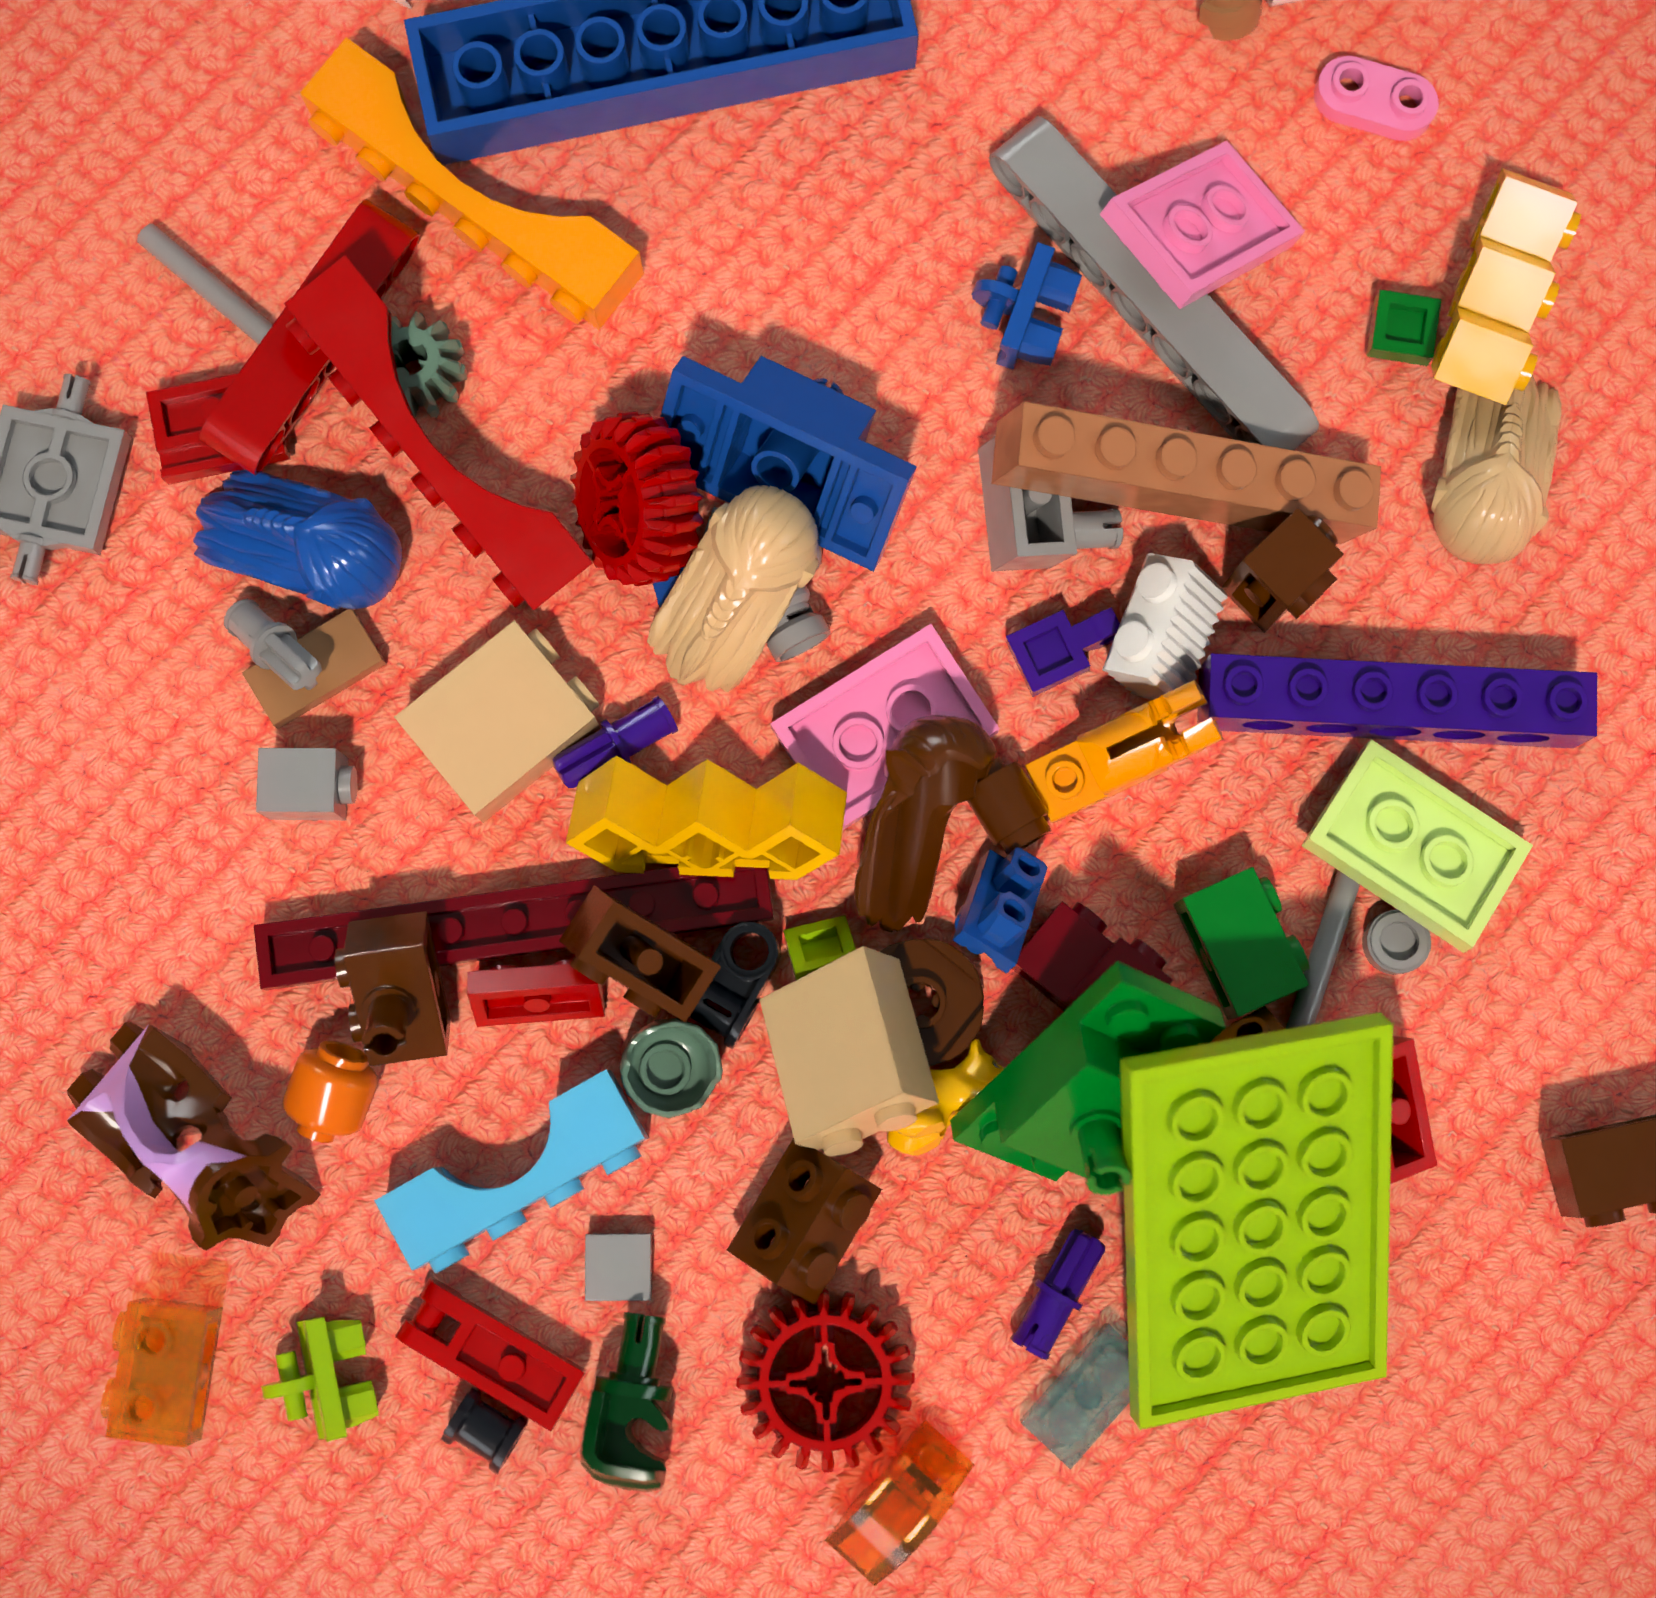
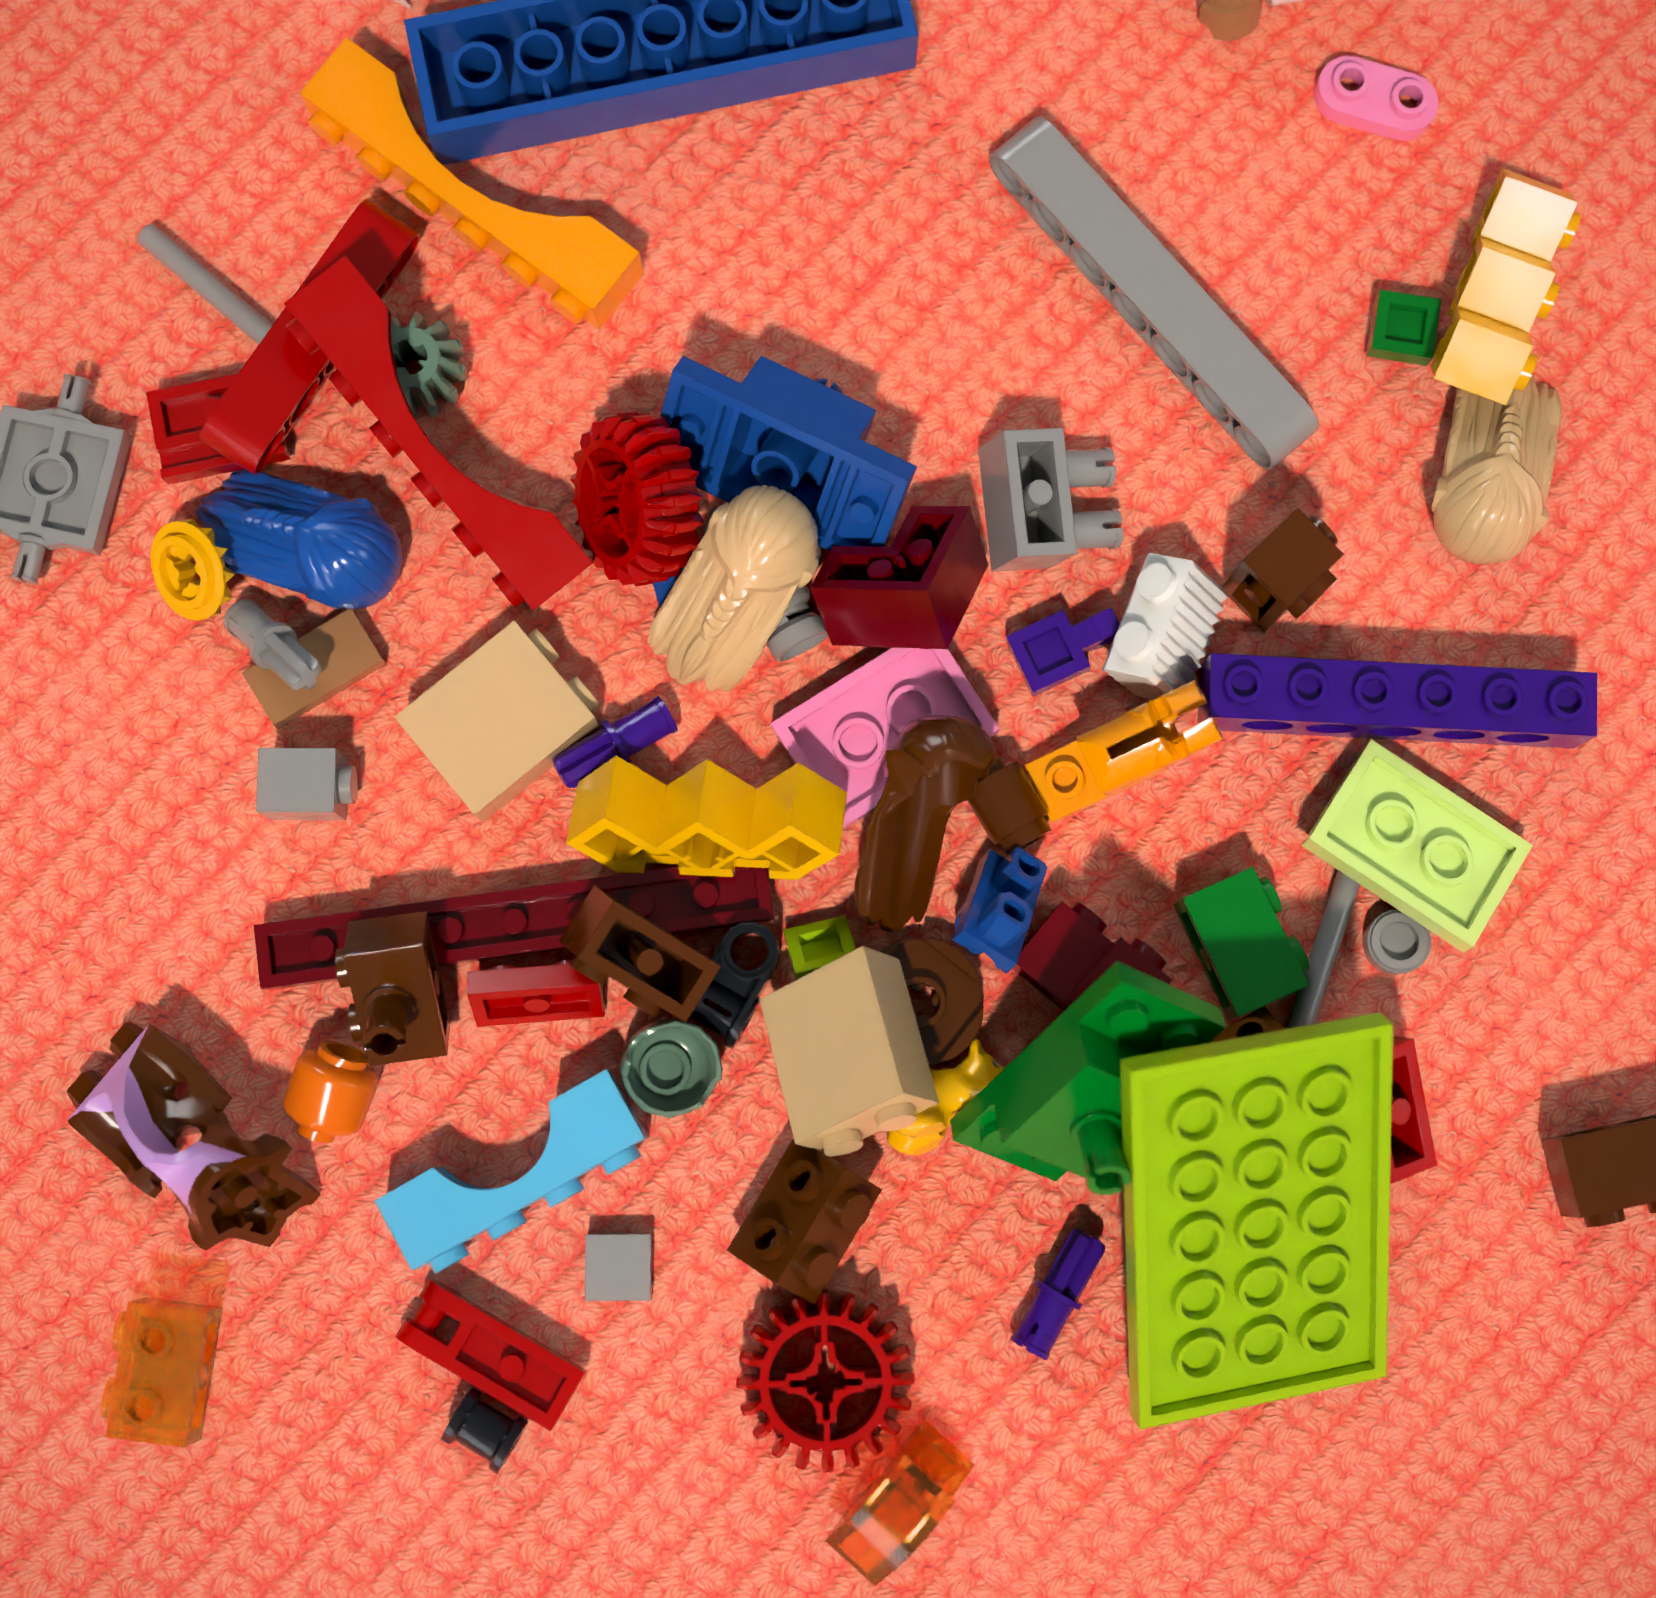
lime hips [261,1317,379,1442] -> none
dark green piece [580,1312,673,1492] -> none
blue hips [971,242,1082,370] -> none
nougat brick [991,401,1381,544] -> none
clear light blue plate [1019,1323,1130,1469] -> none
bright pink plate [1100,140,1305,309] -> none
none -> yellow gear [150,518,235,621]
none -> dark red brick [810,506,988,649]

